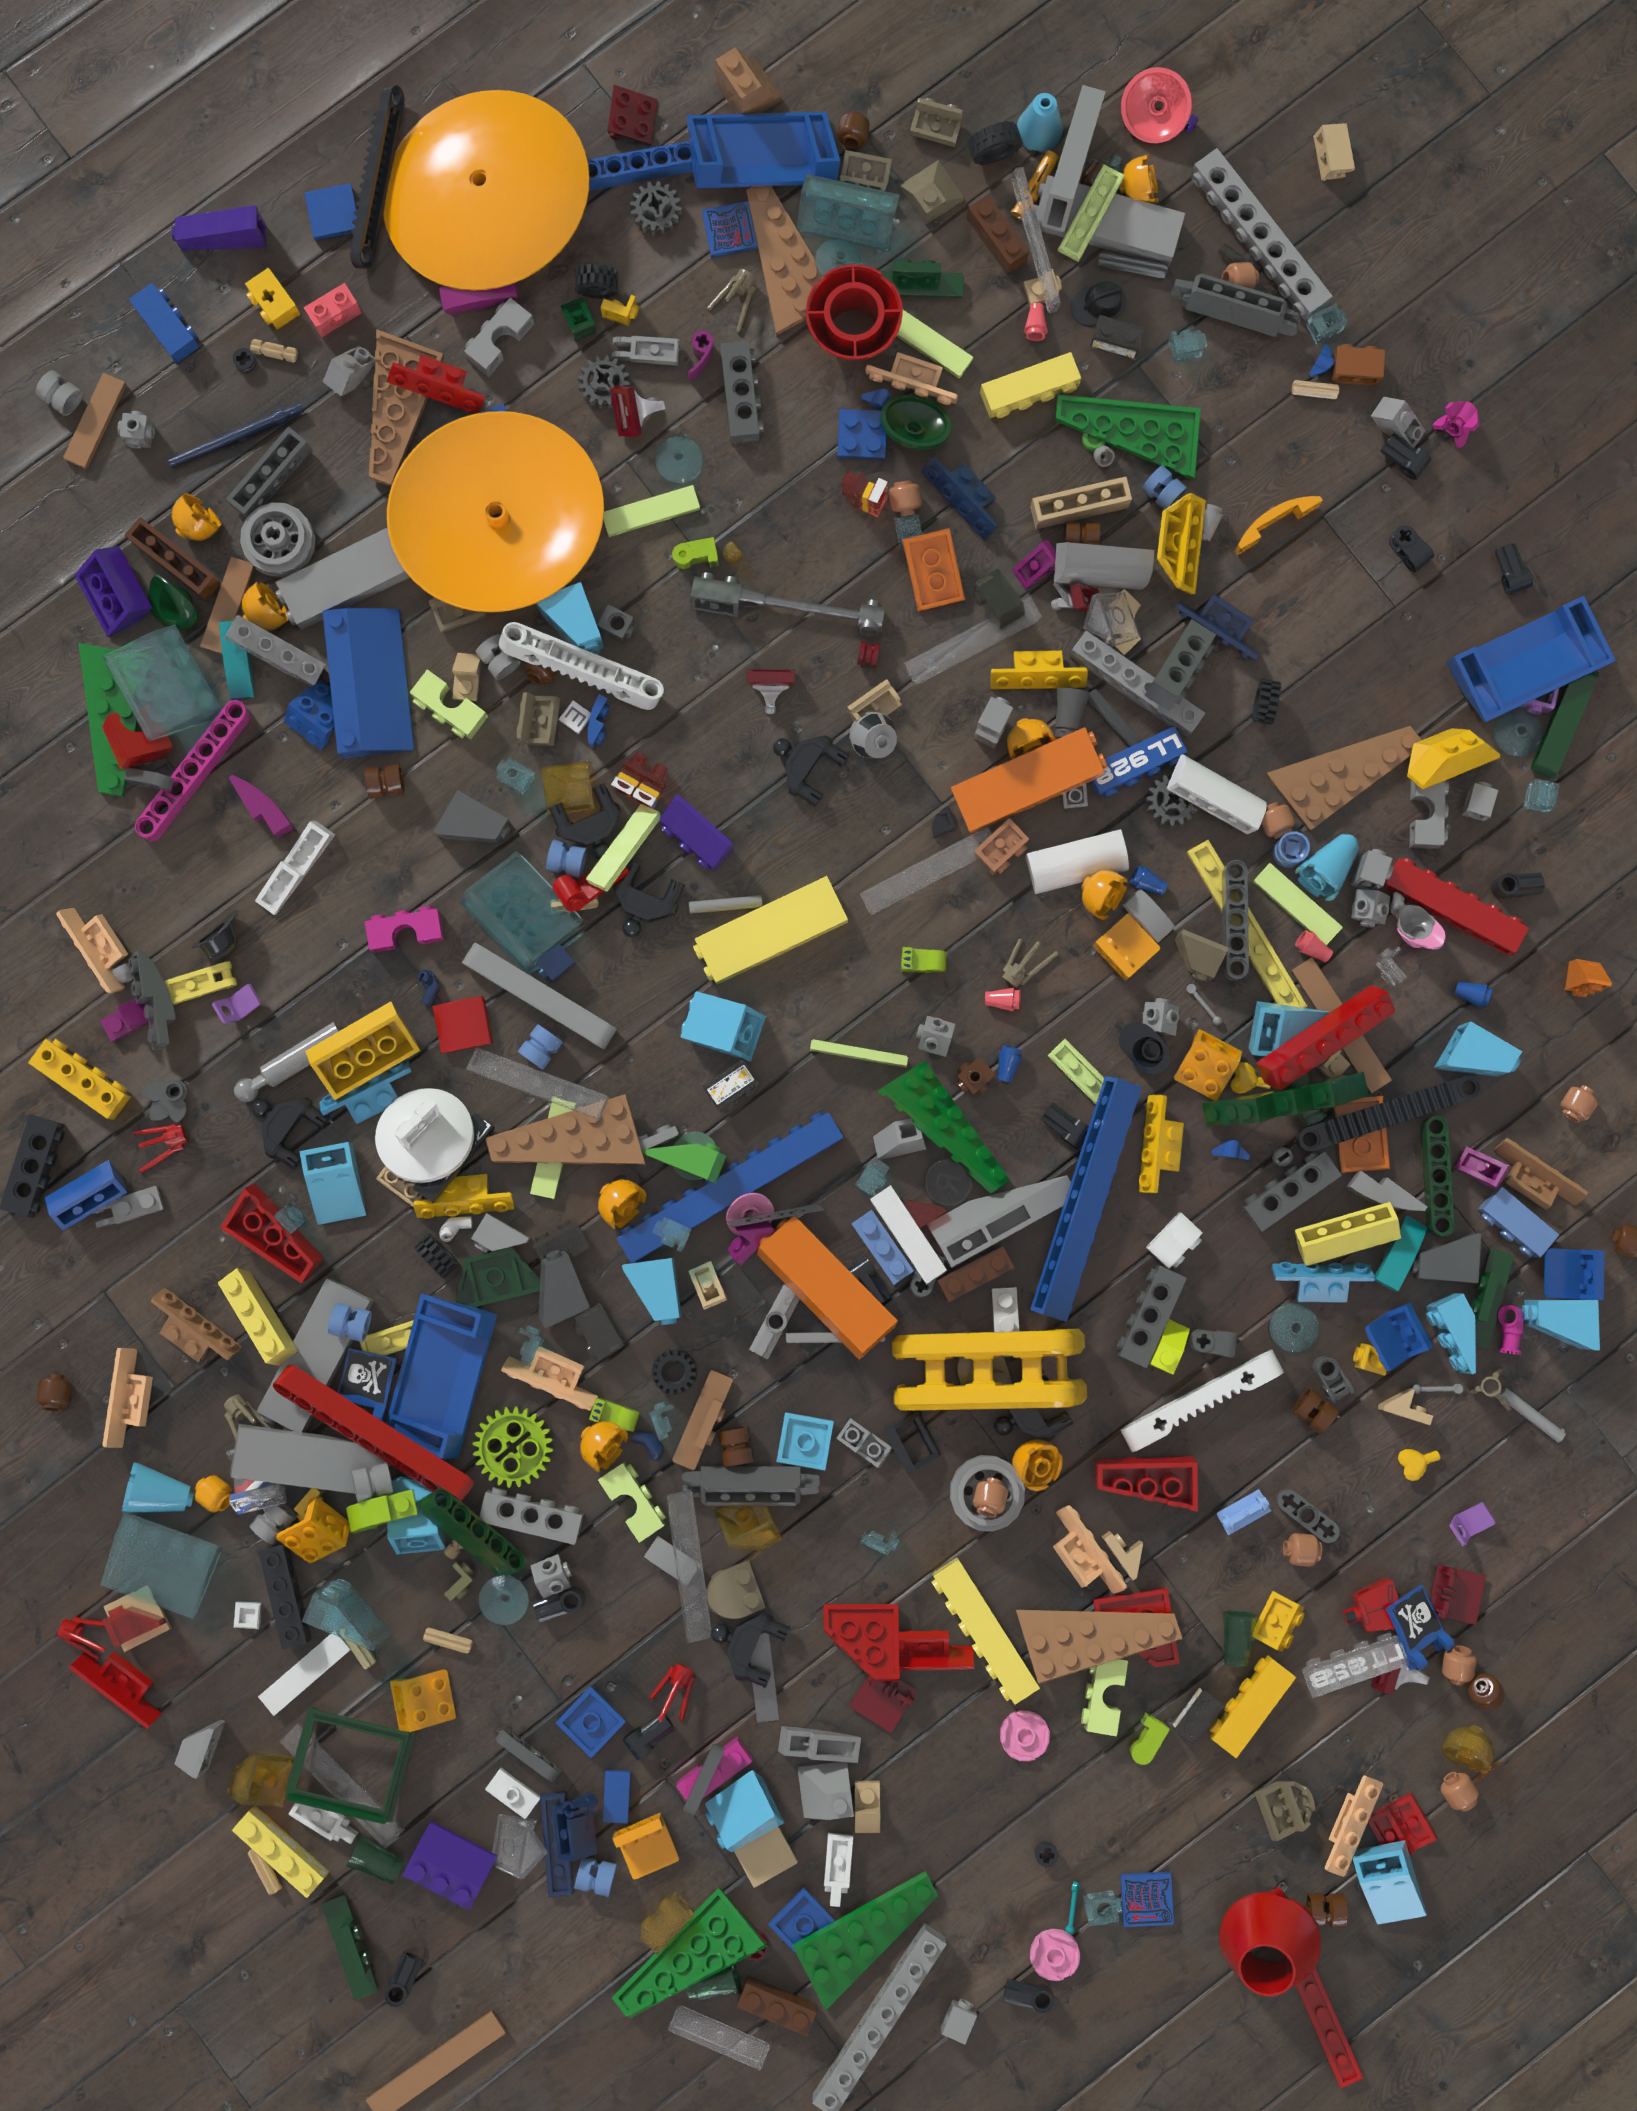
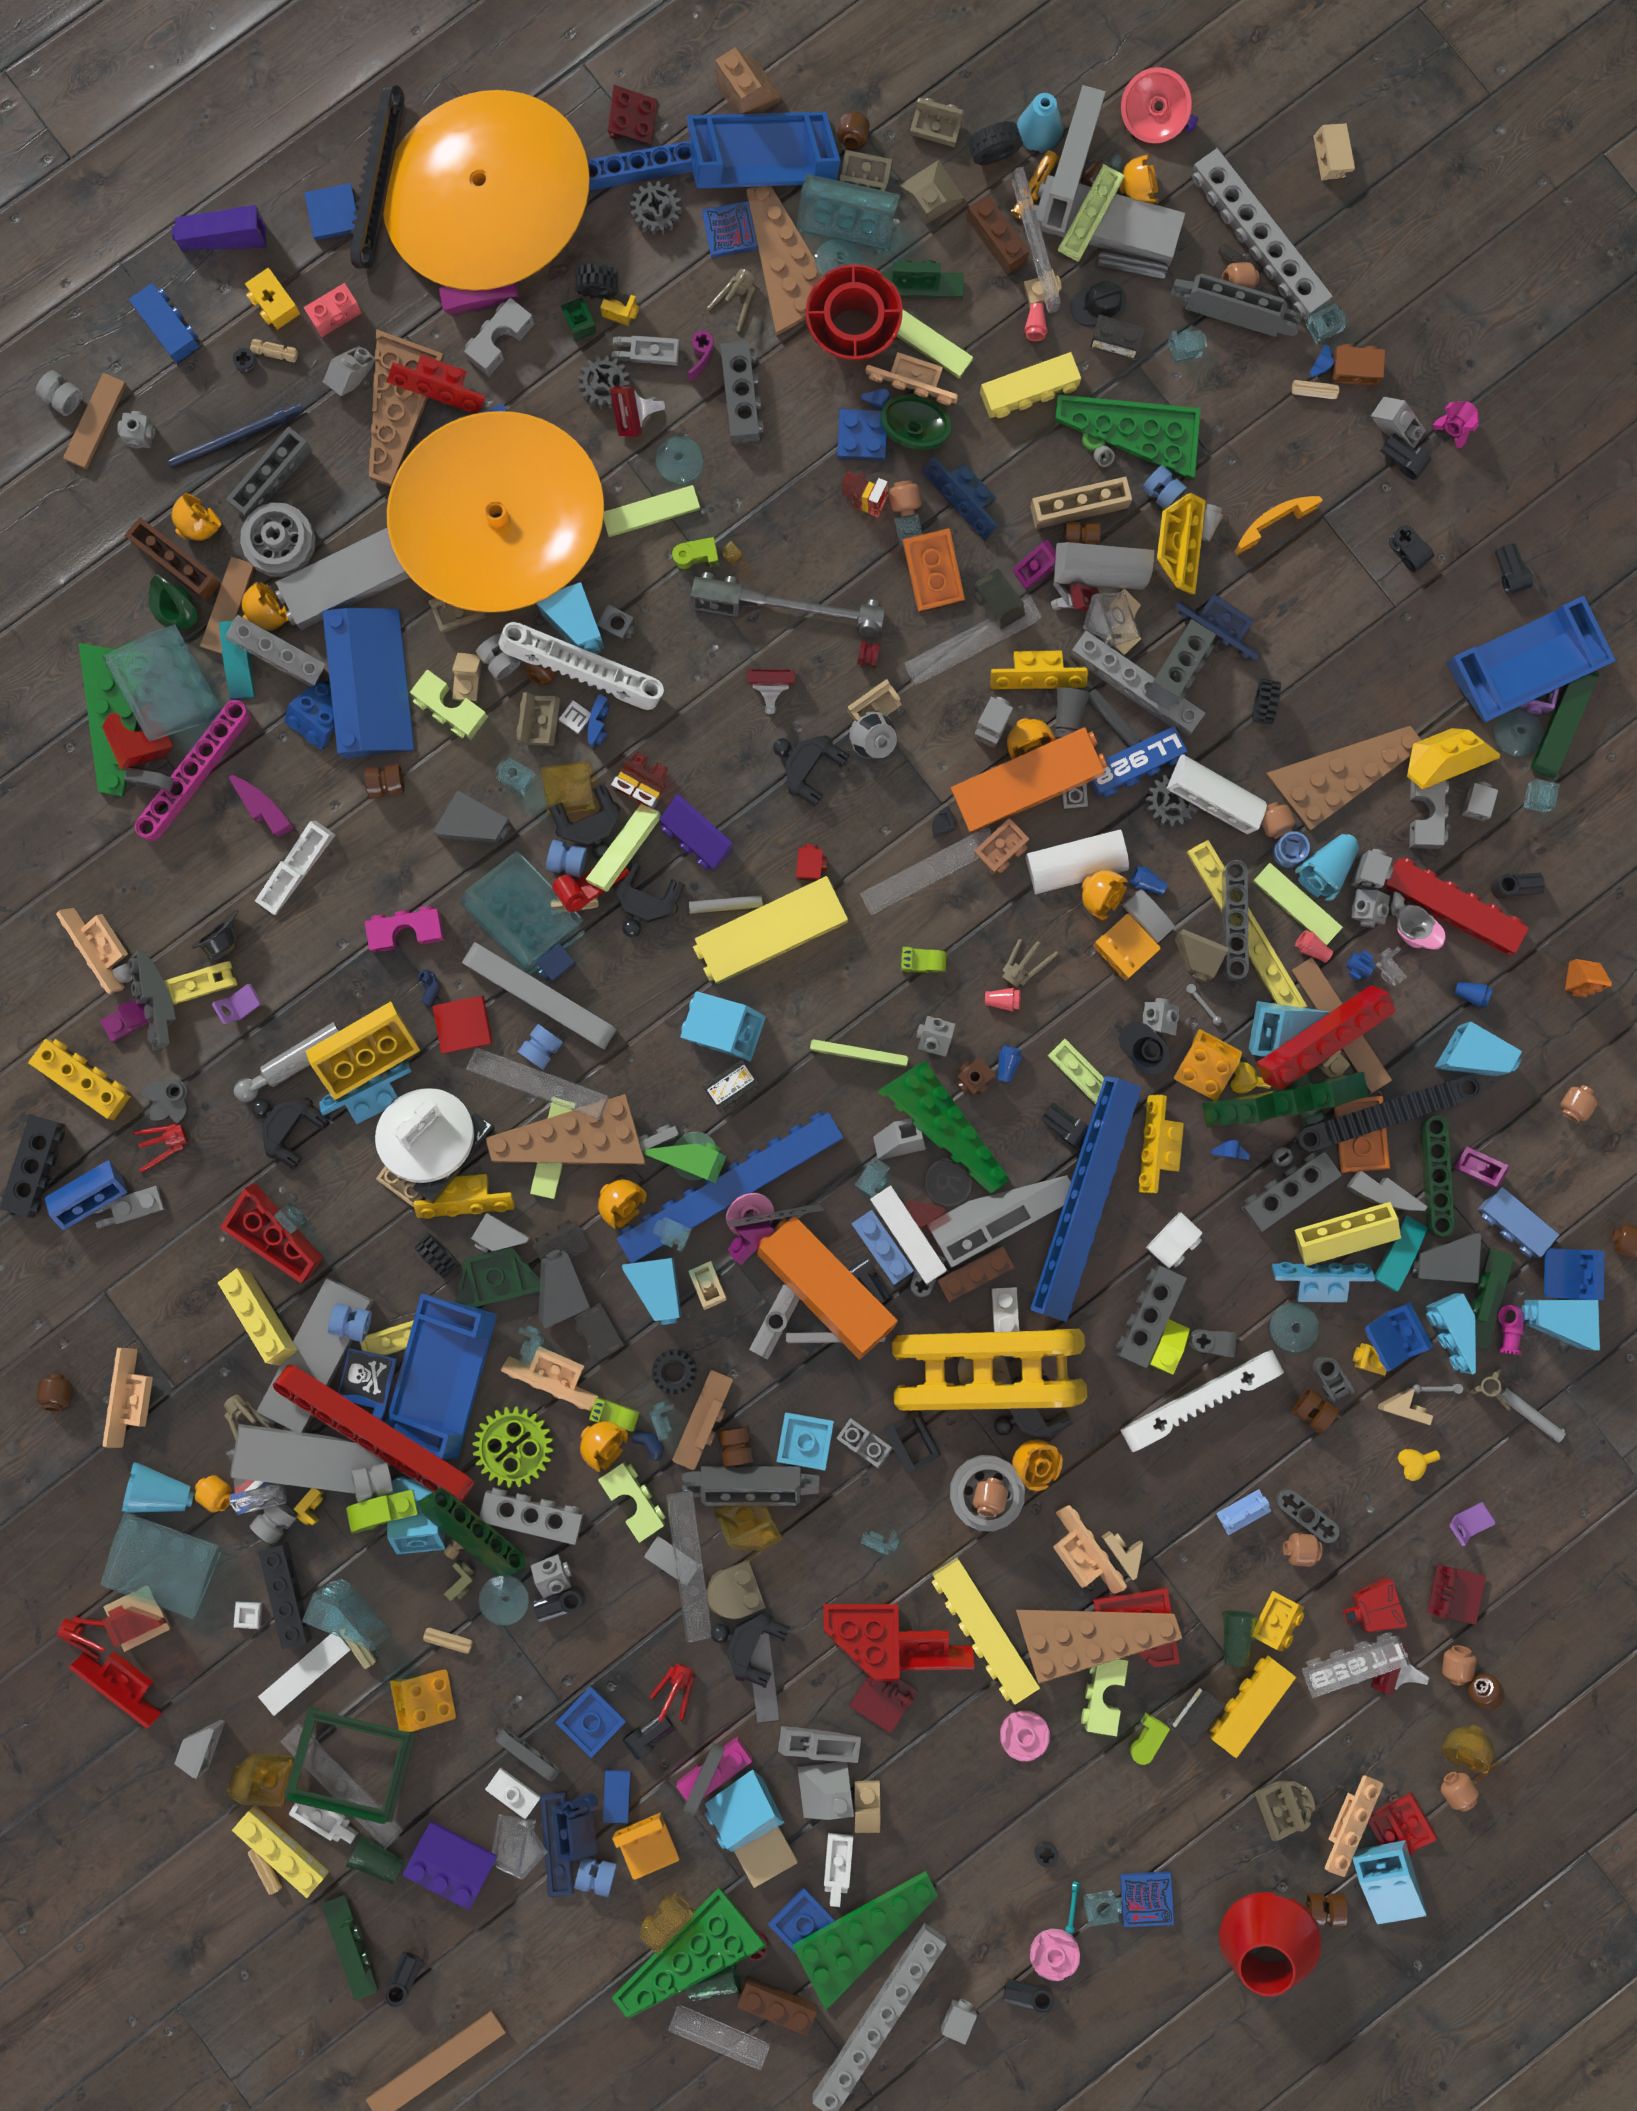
dark purple slope [75,546,152,637] -> none
medium nougat bracket [151,1288,241,1362] -> none
light orange bracket [276,1497,350,1564] -> none
medium azure slope [300,1142,367,1225] -> none
white arm [439,1216,473,1242] -> none
red wedge [1094,1456,1198,1512] -> none
red tile [1269,1887,1364,2089] -> none
flag [1386,1585,1455,1670] -> none
medium nougat bracket [1494,1138,1589,1210] -> none
none -> red brick [796,844,827,882]
none -> blue gear [1345,950,1376,981]

